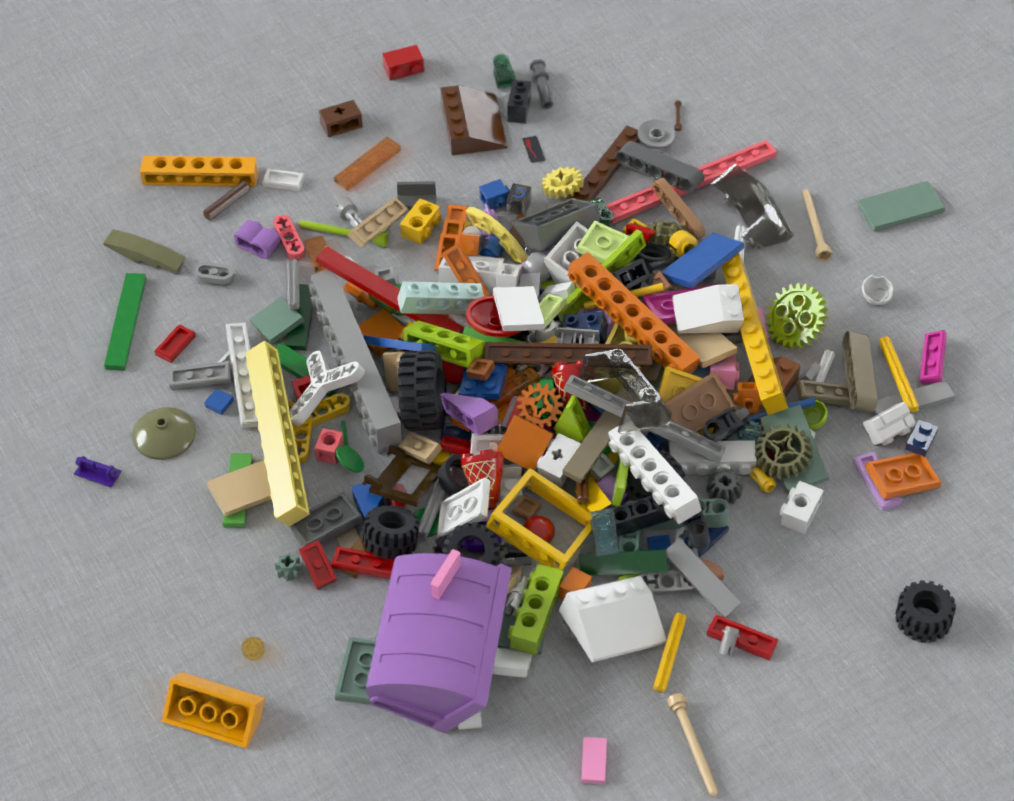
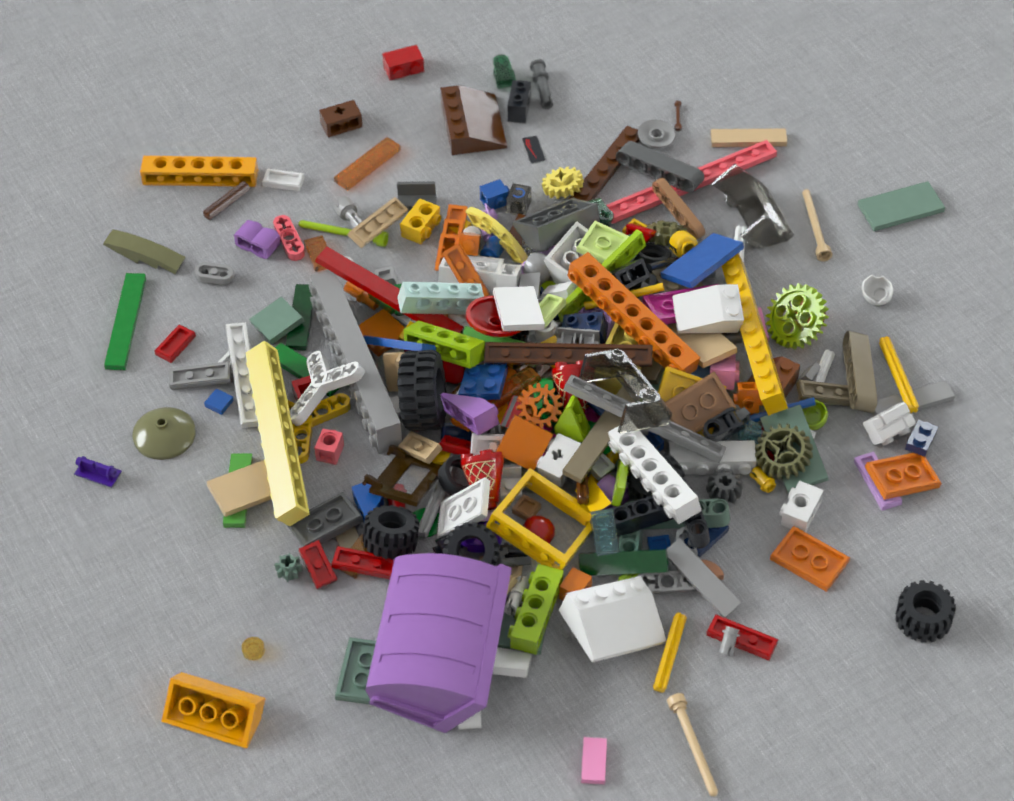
light grey axle [287,259,300,311] -> none
green piece [336,420,364,473] -> none
bright pink tile [431,549,461,600] -> none
dark orange plate [466,358,495,381] -> none
nougat tile [652,271,673,294] -> none
dark pink tile [920,330,947,385] -> none
none -> tan tile [710,128,787,147]
none -> orange tile [770,526,850,592]

